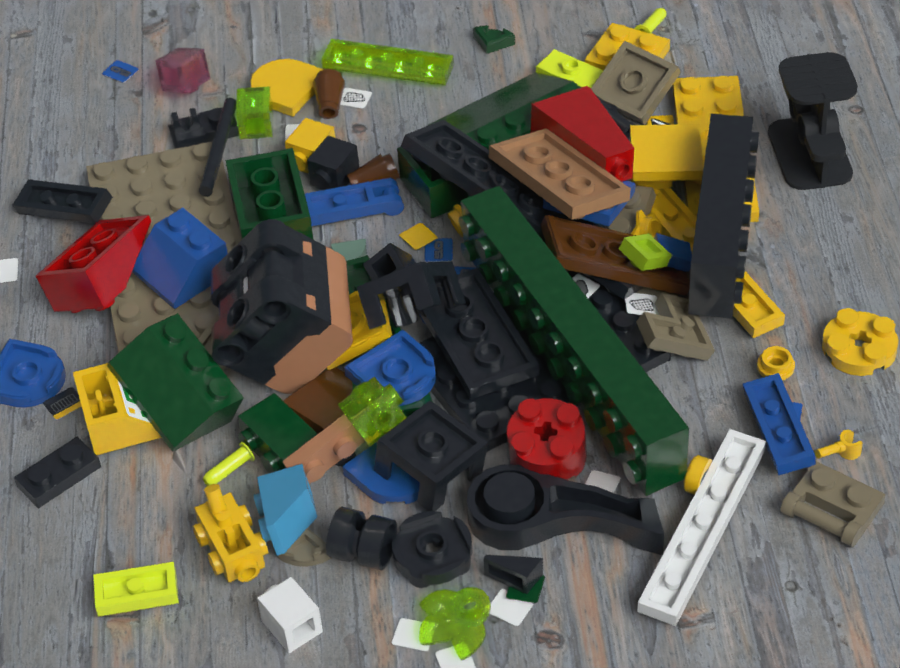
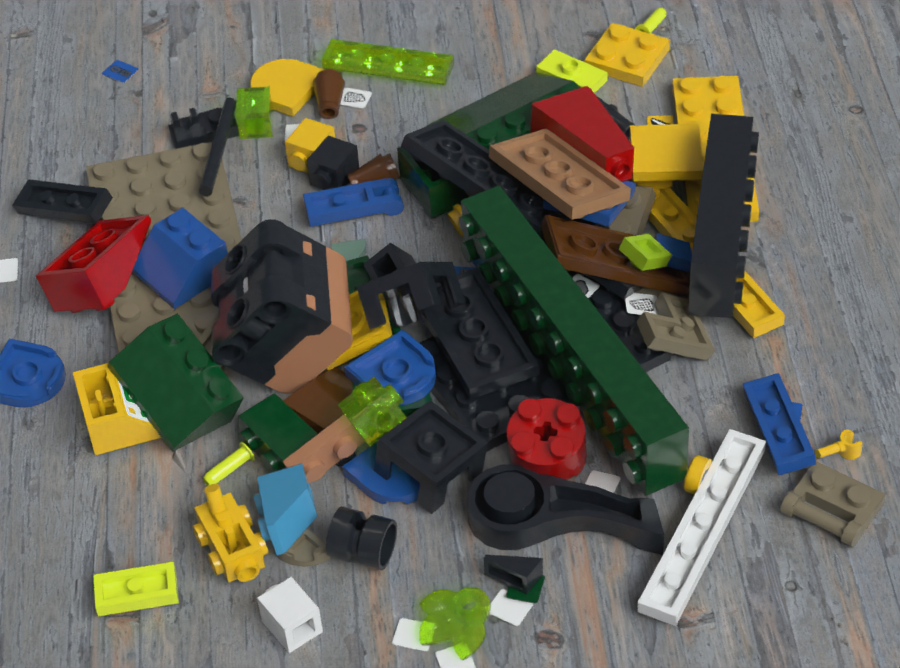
black plate [14,437,101,509] -> none
black sticker [43,387,82,420] -> none
clear pink brick [155,47,210,93] -> none
dark green brick [225,148,313,240] -> none
black plate [392,511,473,588] -> none
yellow sticker [399,223,438,250] -> none
blue sticker [425,238,453,262] -> none
dark green tile [473,25,515,54] -> none
dark tan plate [591,40,681,125] -> none
yellow plate [631,210,662,238] -> none
yellow plate [757,346,795,381] -> none
black piece [768,52,858,190] -> none
yellow plate [822,308,899,376] -> none

